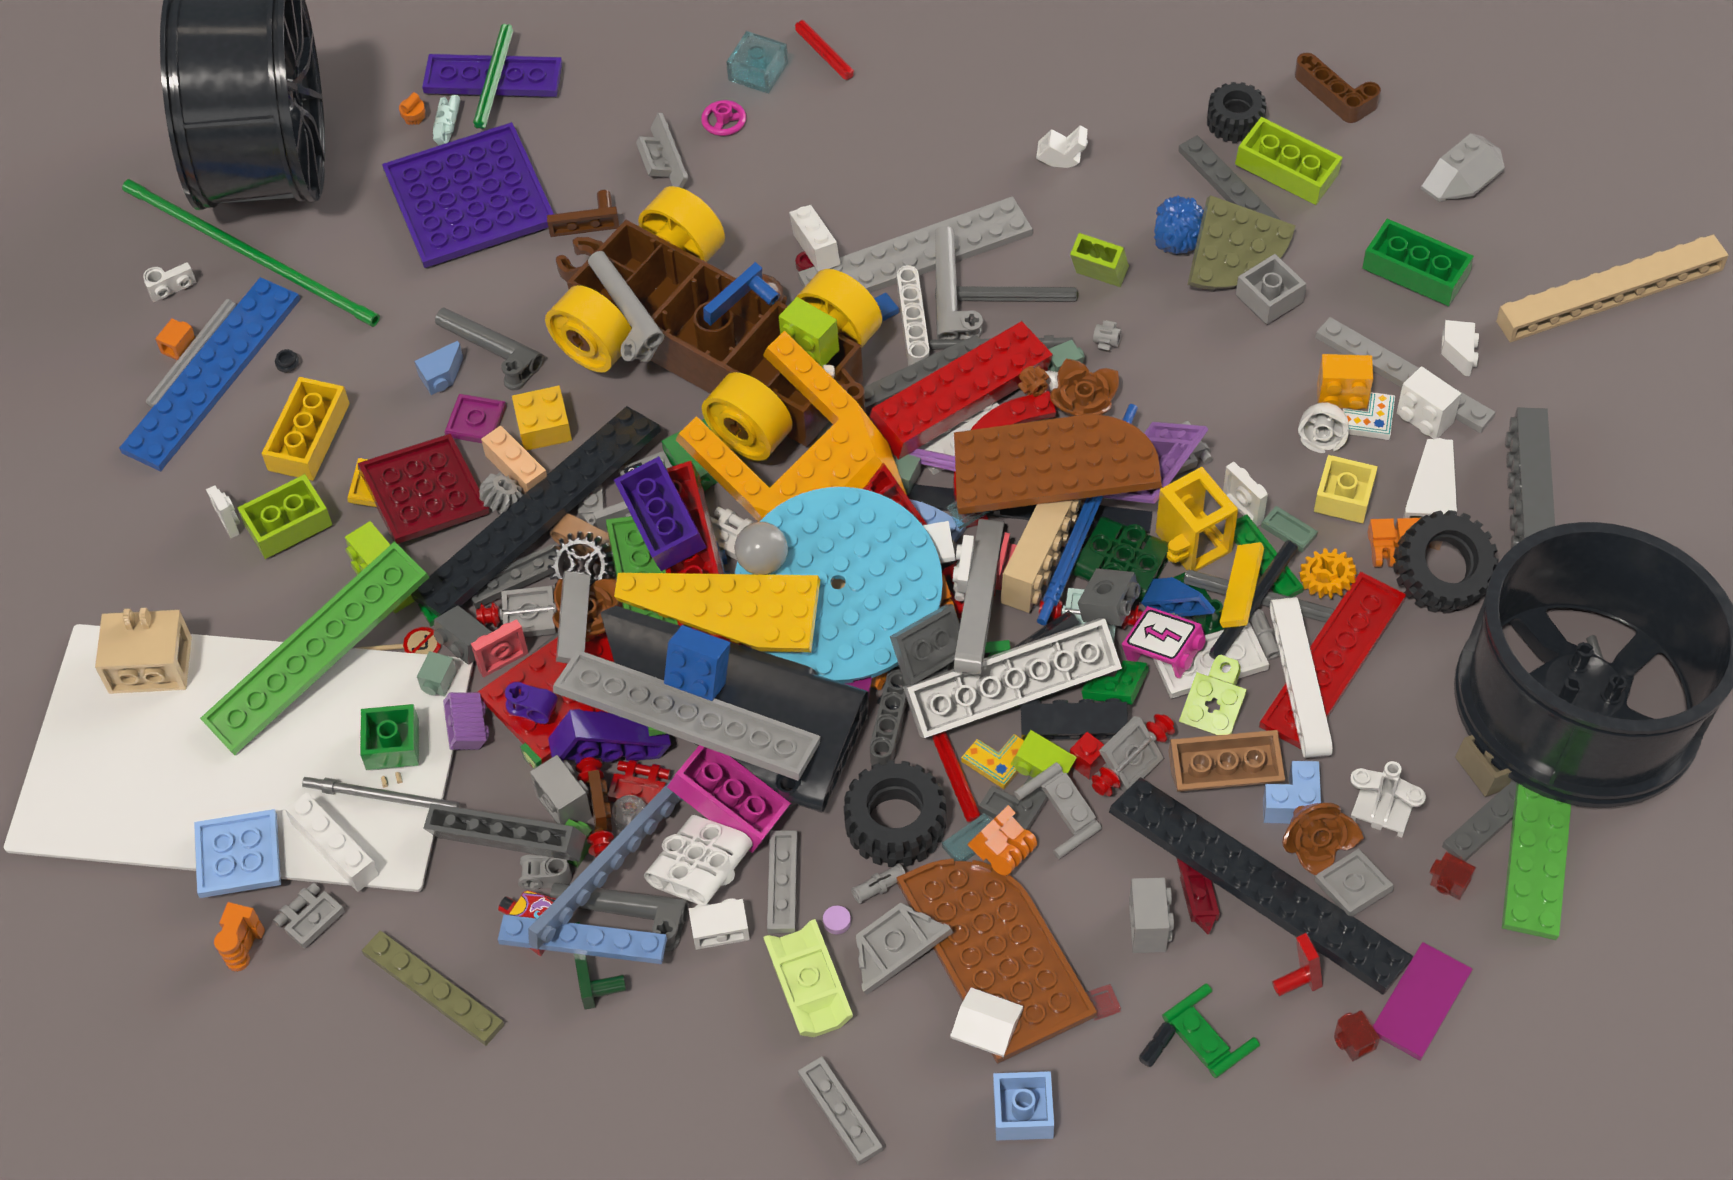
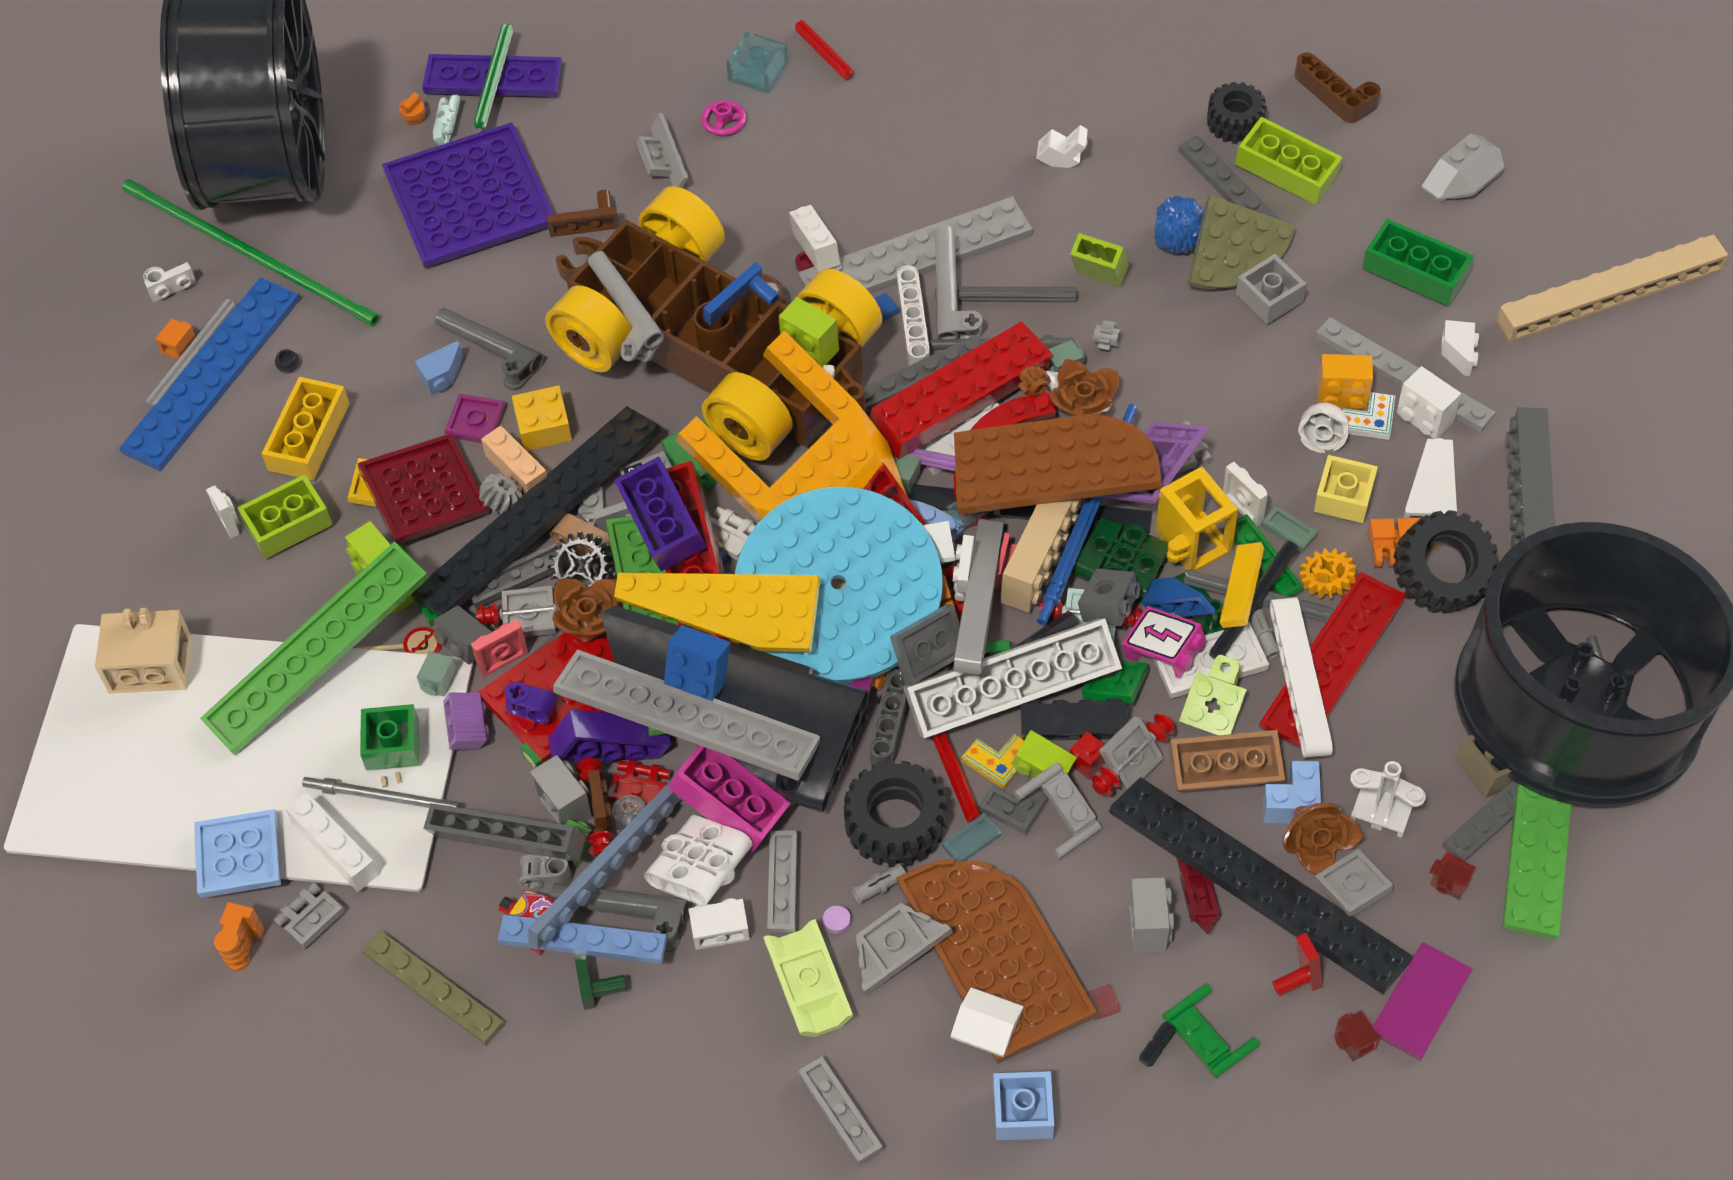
light grey tile [556,571,590,663] -> none
light grey piece [734,522,788,575] -> none
orange legs [967,805,1037,876] -> none

